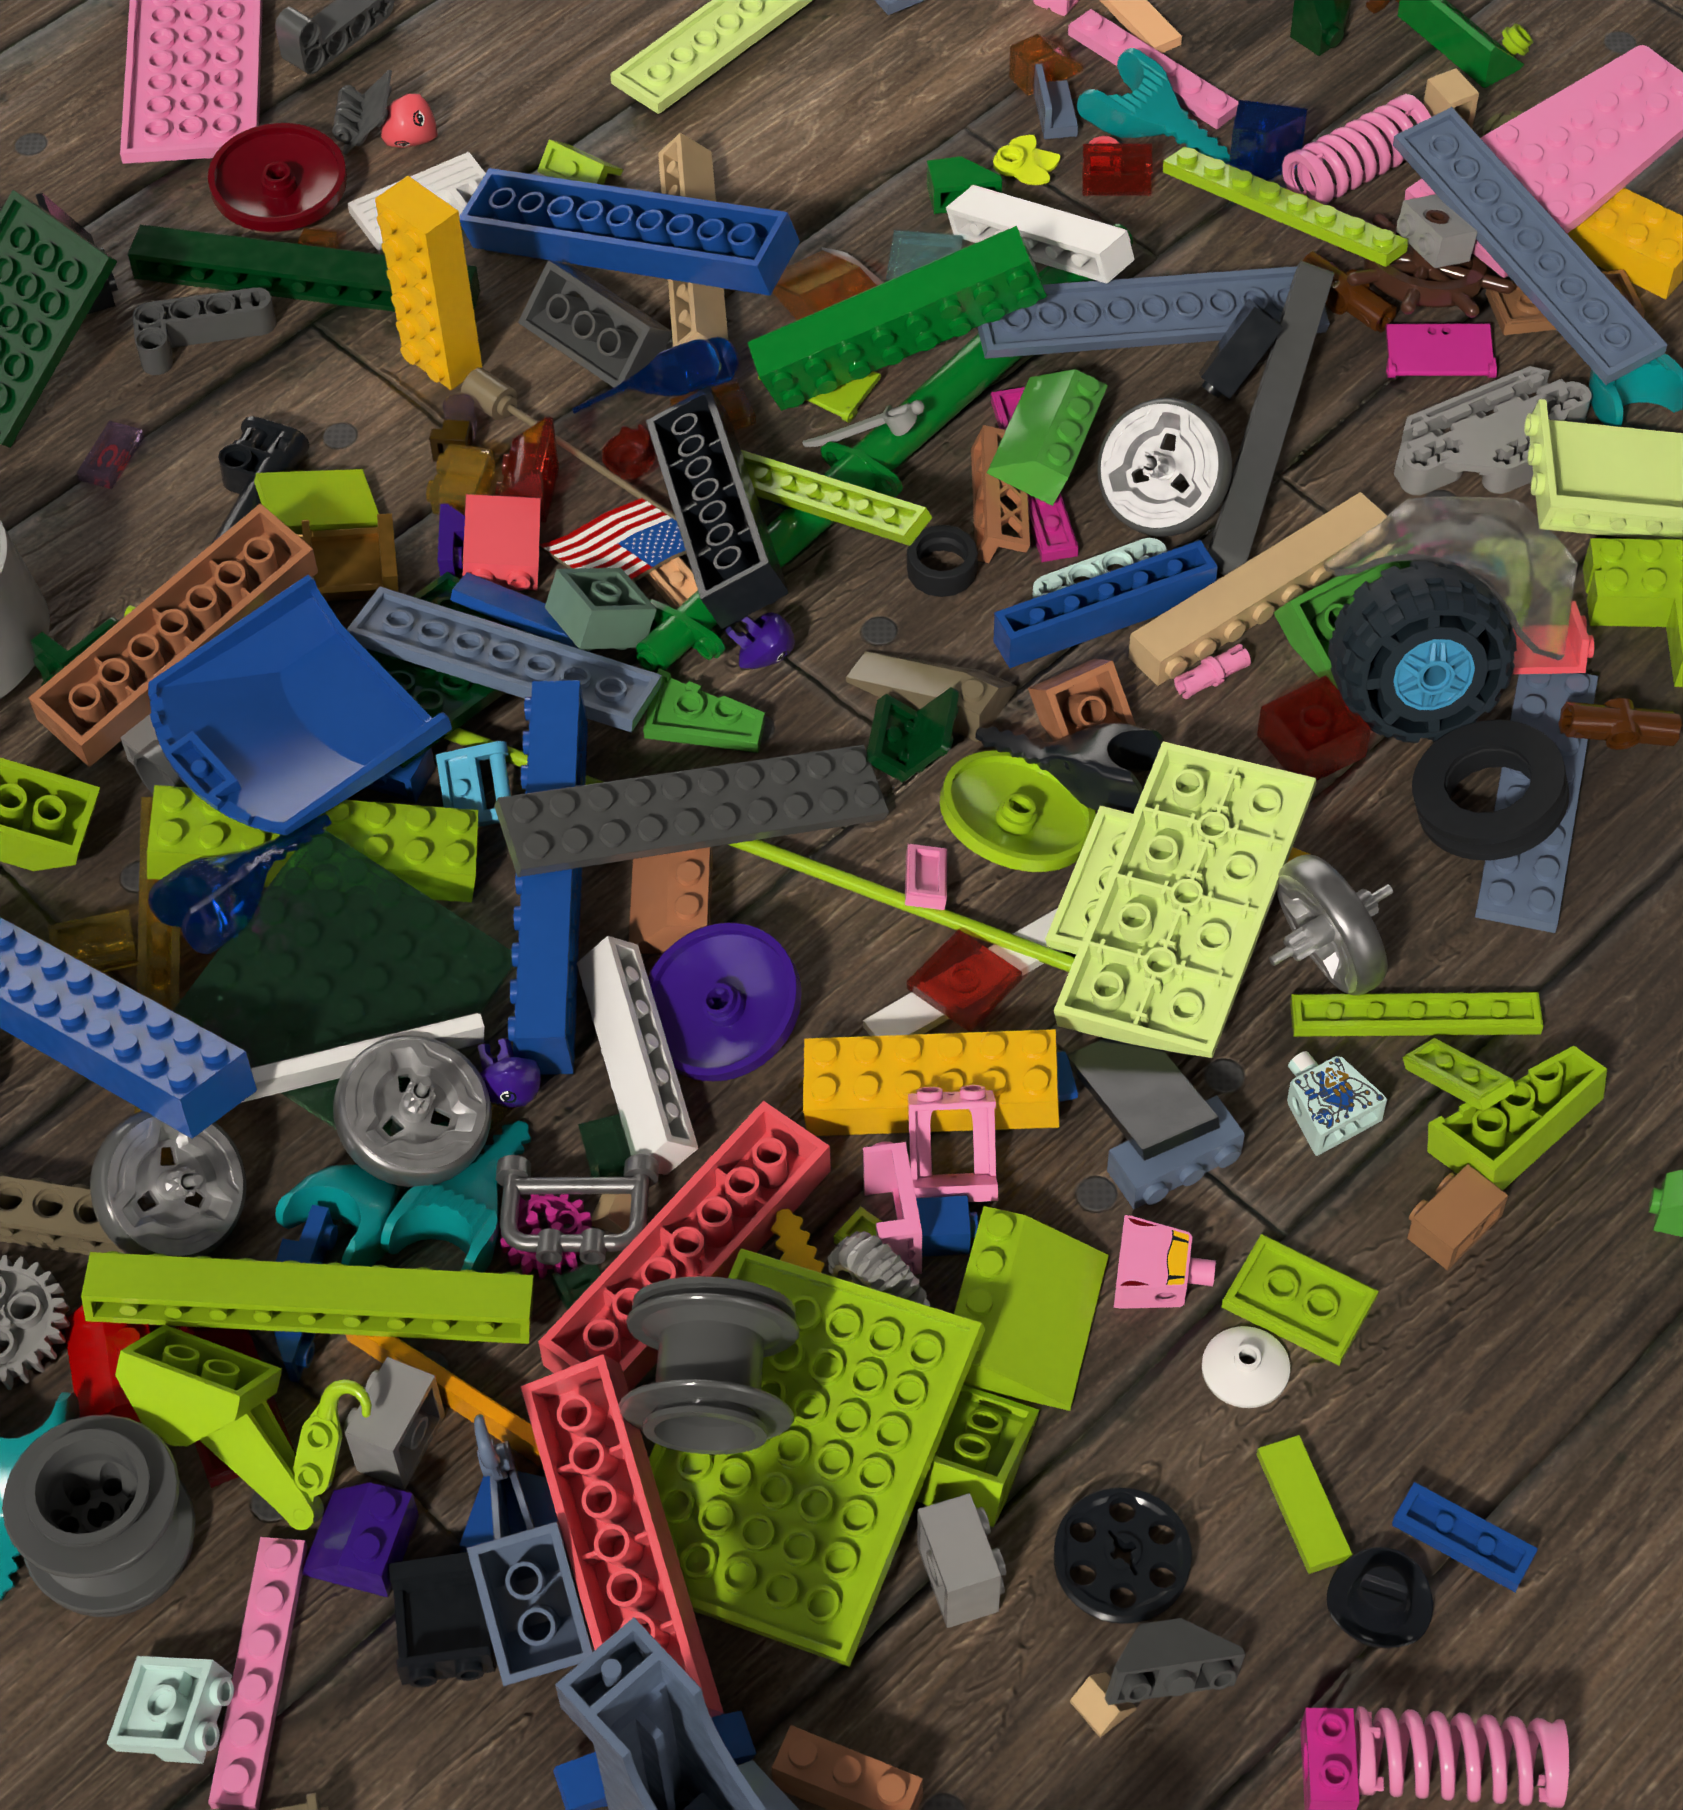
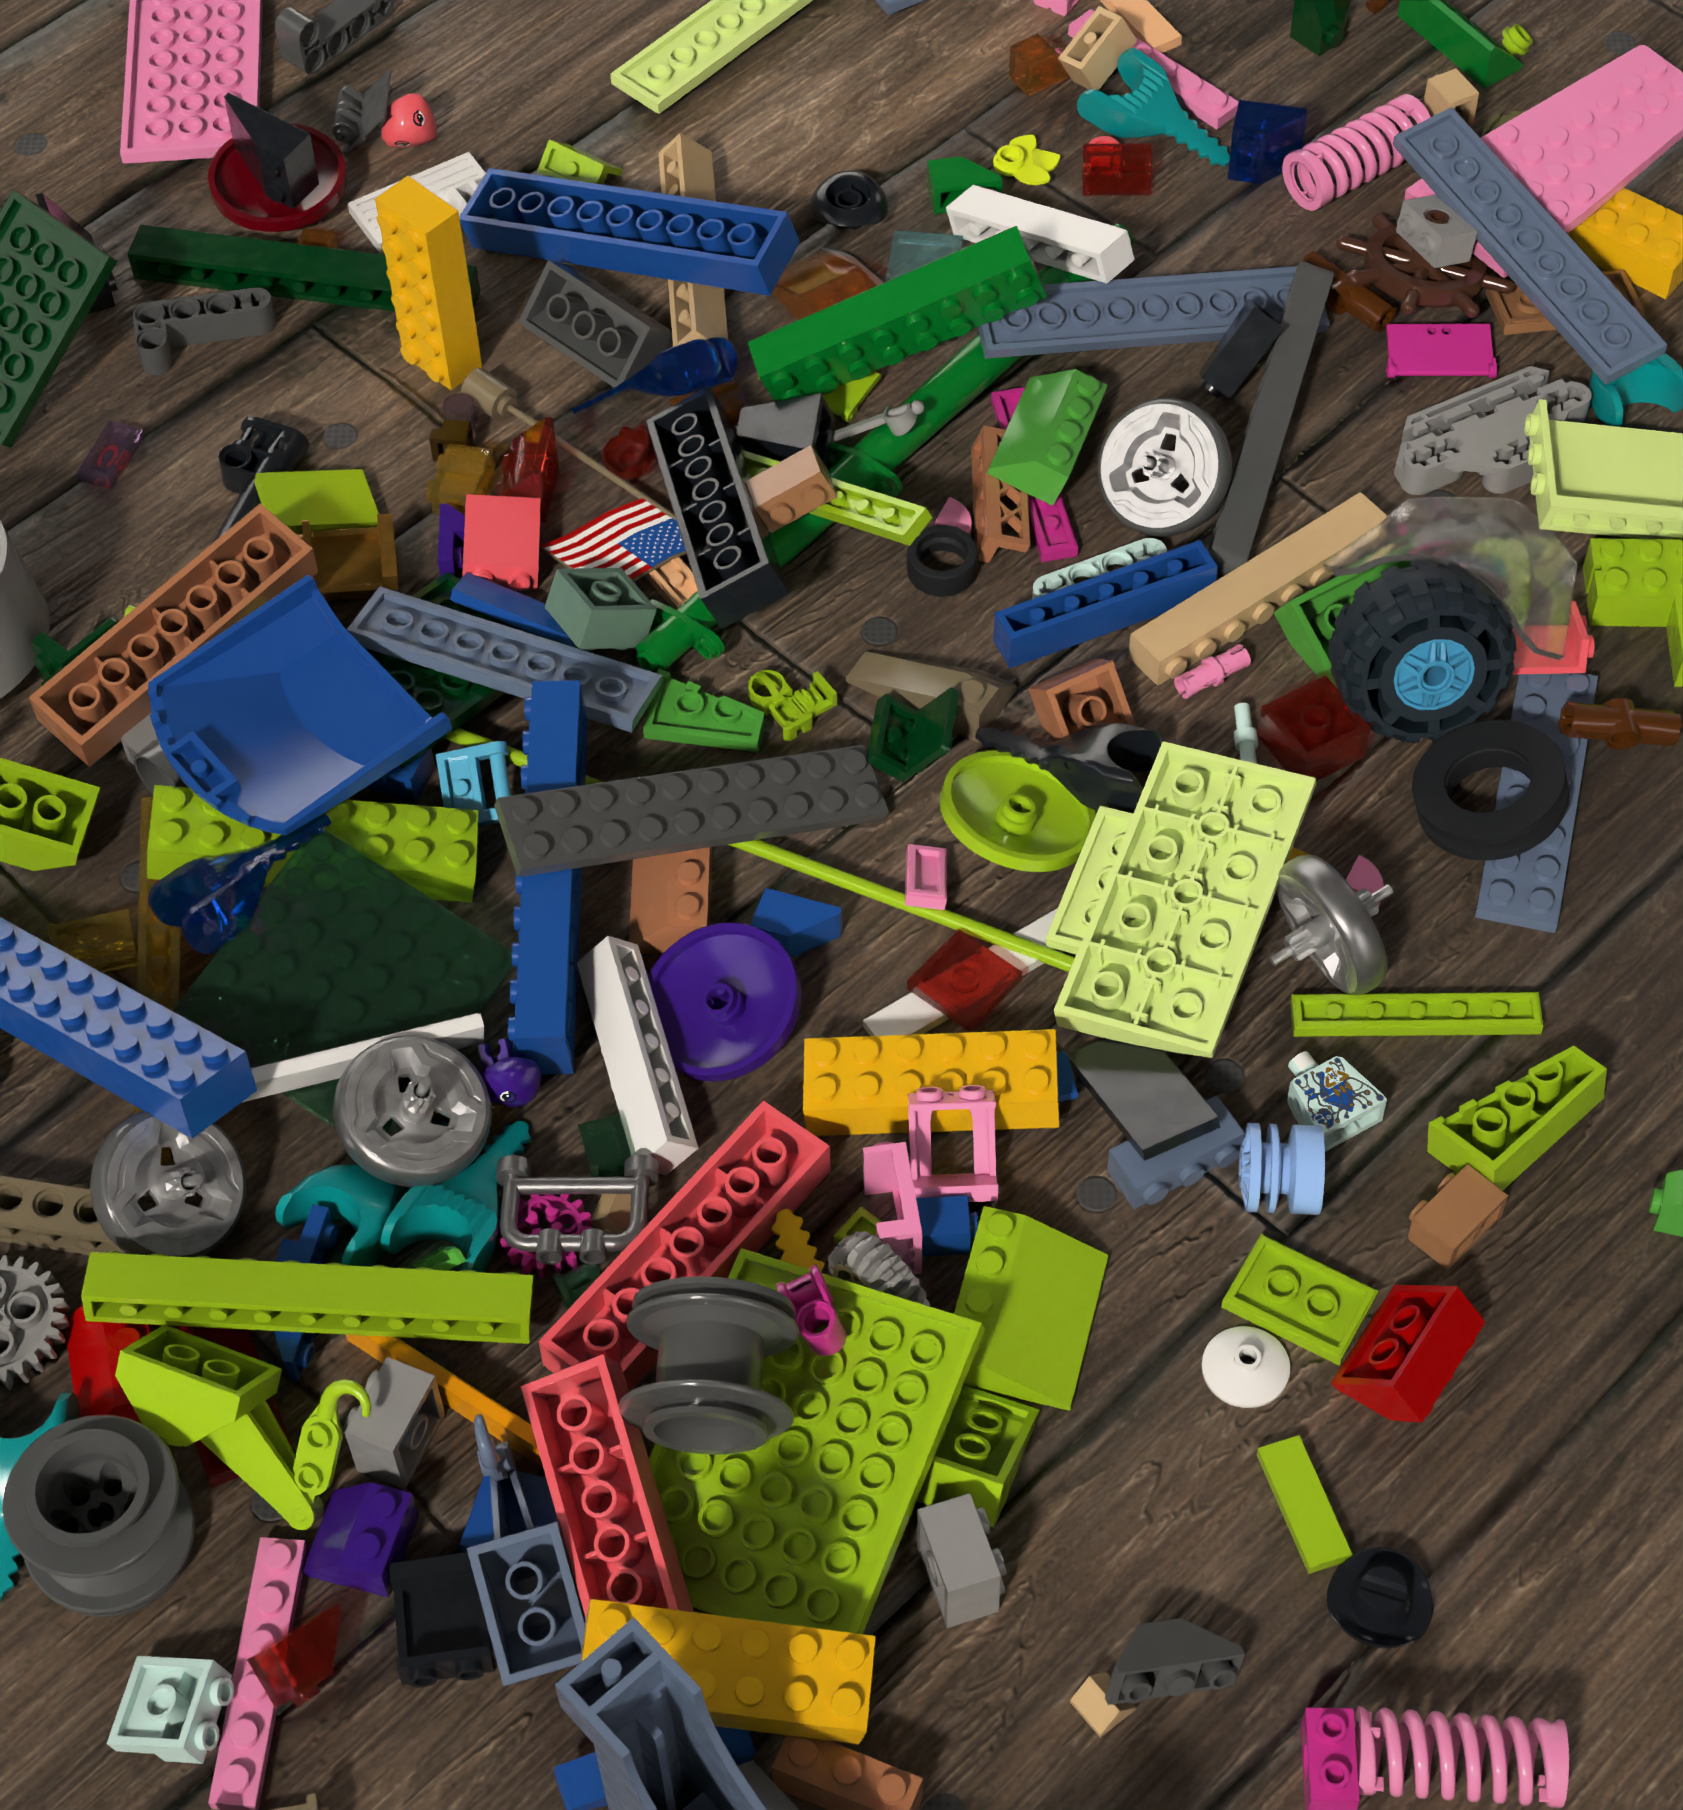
dark purple piece [725,612,795,669] -> none
sand blue panel [1034,63,1078,139] -> none
black wedge [1054,1488,1192,1624] -> none
bright pink torso [1114,1215,1216,1309] -> none
lime plate [1163,146,1408,267] -> none
blue plate [1392,1482,1538,1593] -> none
lime tile [1402,1038,1516,1112] -> none
none -> black slope [224,92,319,209]
none -> clear red slope [247,1604,342,1708]
none -> bright green tile [408,1246,466,1271]
none -> yellow brick [580,1599,876,1744]
none -> slope [735,393,835,467]
none -> medium nougat brick [745,445,838,533]
none -> lime piece [748,670,837,741]
none -> blue slope [750,888,843,958]
none -> dark pink piece [776,1264,847,1356]
none -> black hat [809,171,888,230]
none -> bright pink tile [935,497,972,536]
none -> tan brick [1058,6,1137,91]
none -> light aqua bar [1234,703,1259,764]
none -> light blue wheel [1239,1123,1325,1215]
none -> red slope [1331,1285,1485,1423]
none -> bright pink tile [1346,855,1384,907]

